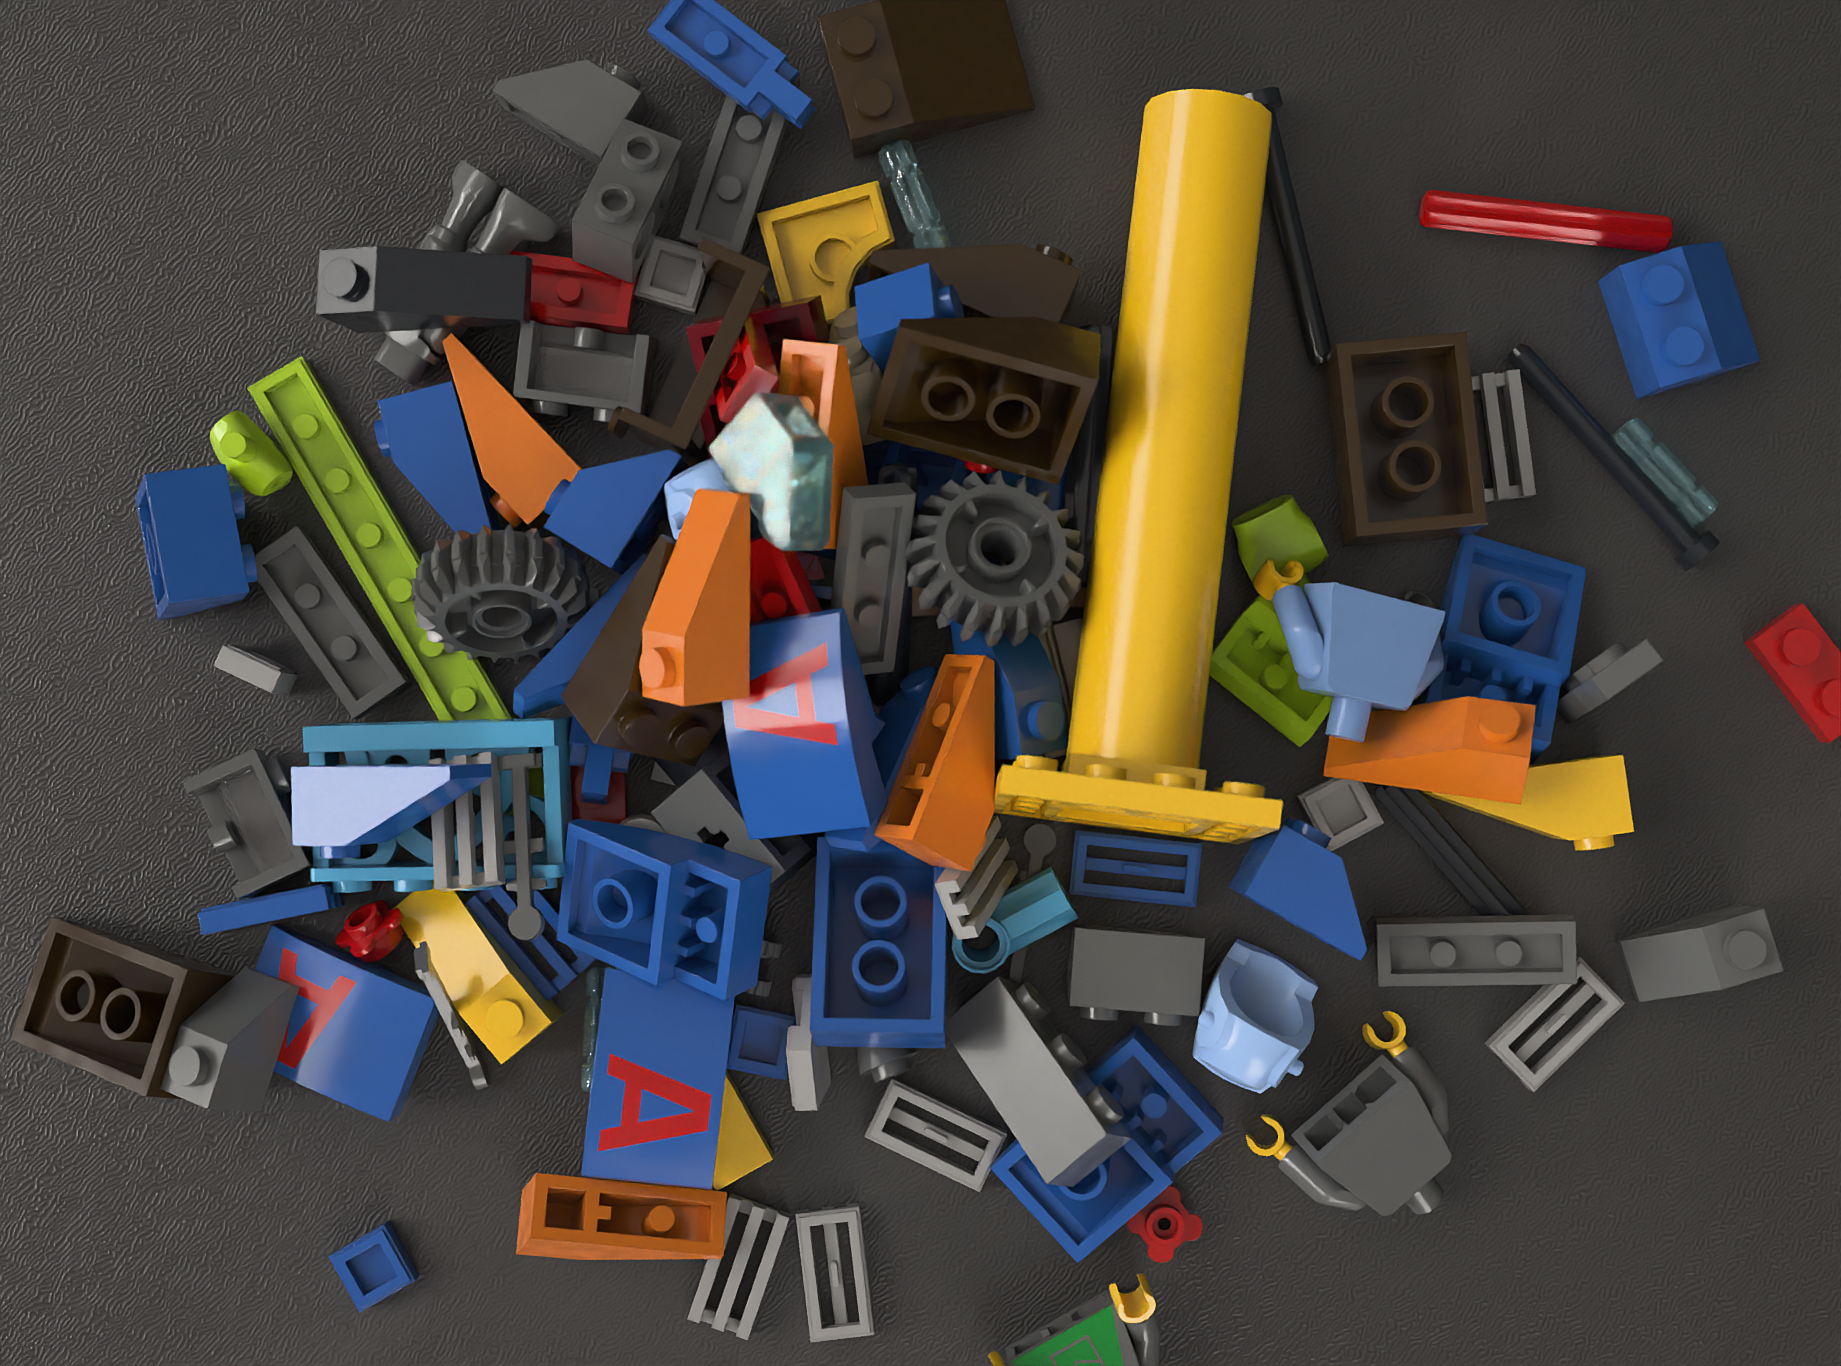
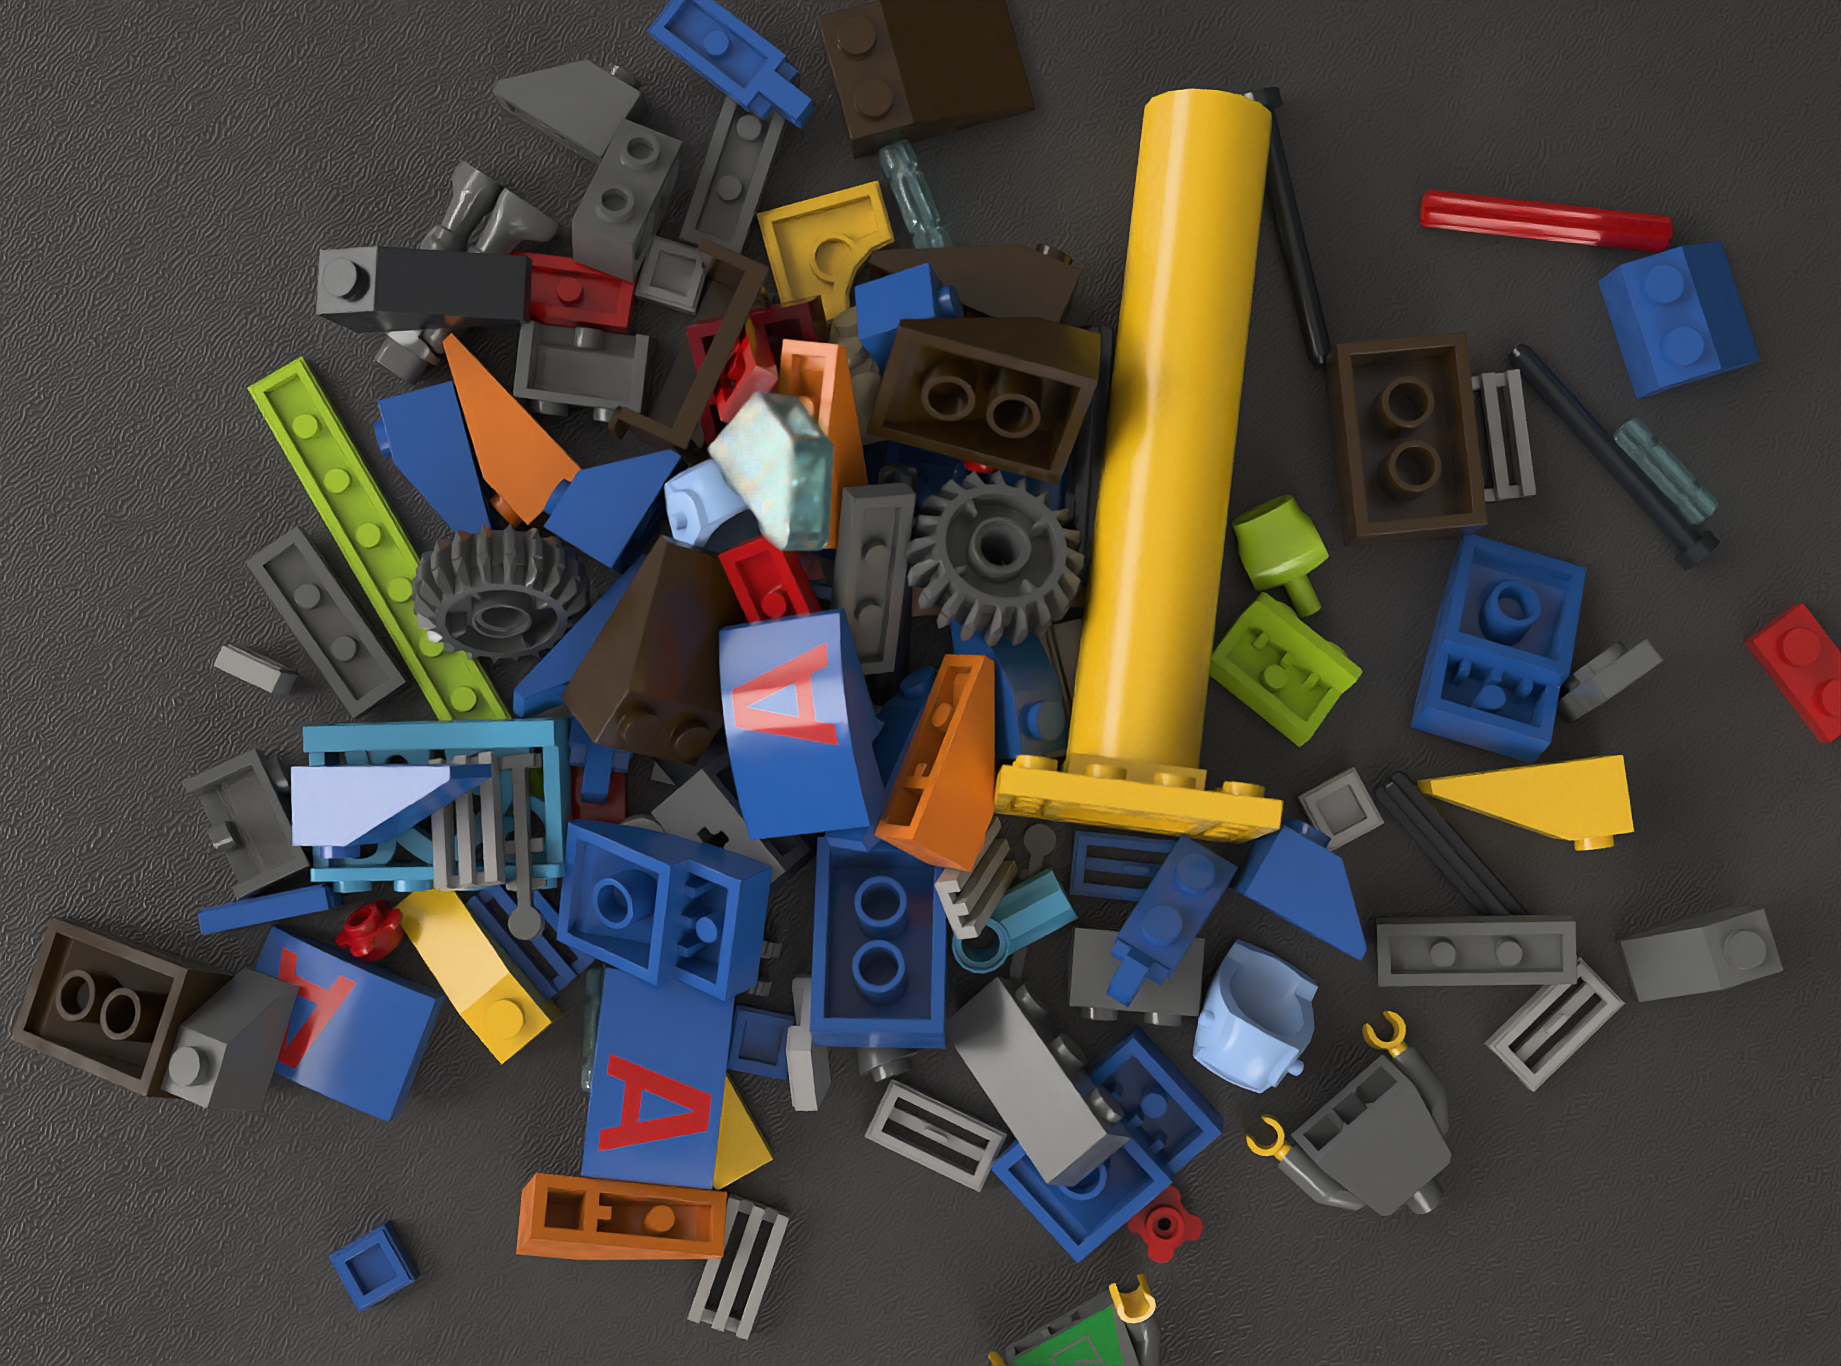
blue slope [135,464,257,621] -> none
lime piece [210,410,293,496] -> none
dark grey piece [414,941,490,1090] -> none
orange slope [639,488,750,706] -> none
light grey tile [796,1203,875,1342] -> none
medium blue torso [1254,559,1445,742] -> none
orange slope [1323,696,1536,805] -> none
none -> blue hinge [1106,834,1238,1007]

